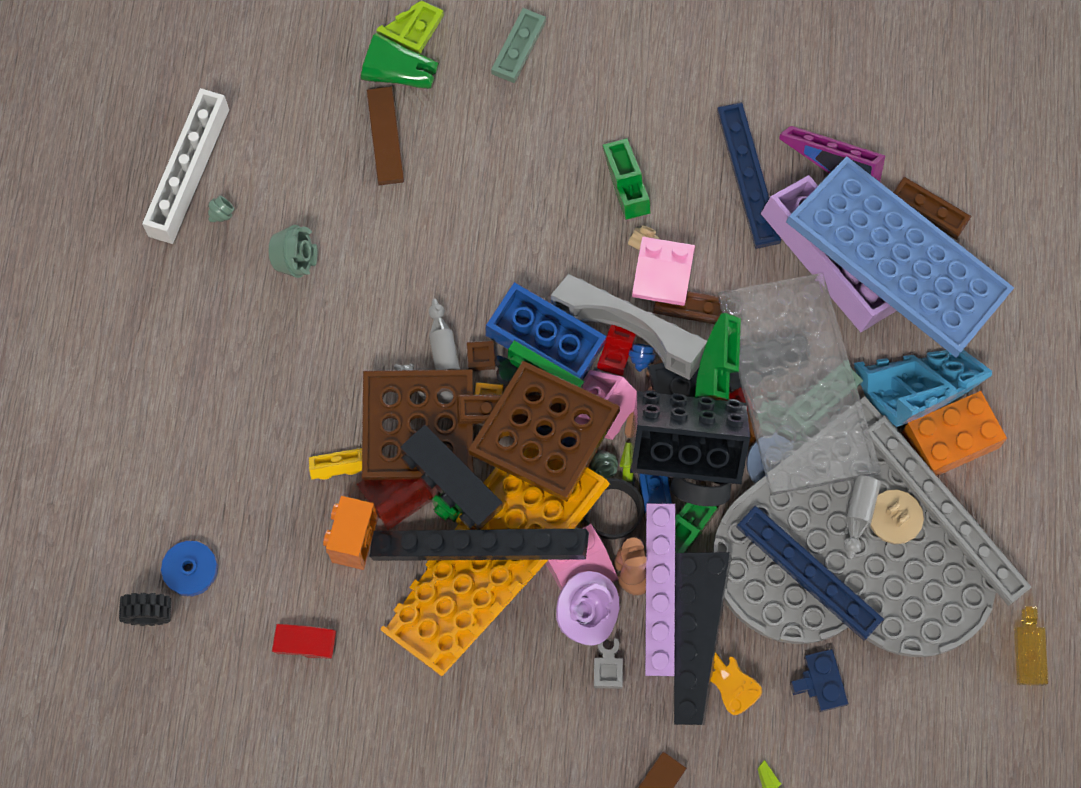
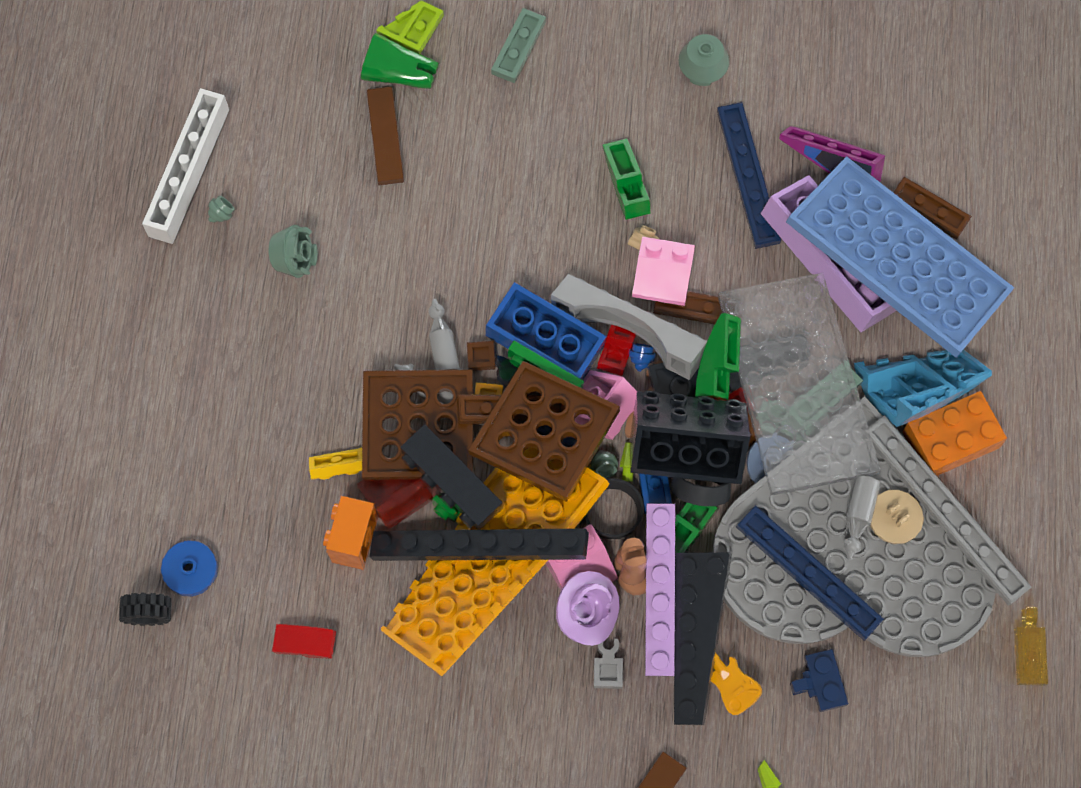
none -> sand green cone [679,34,729,86]

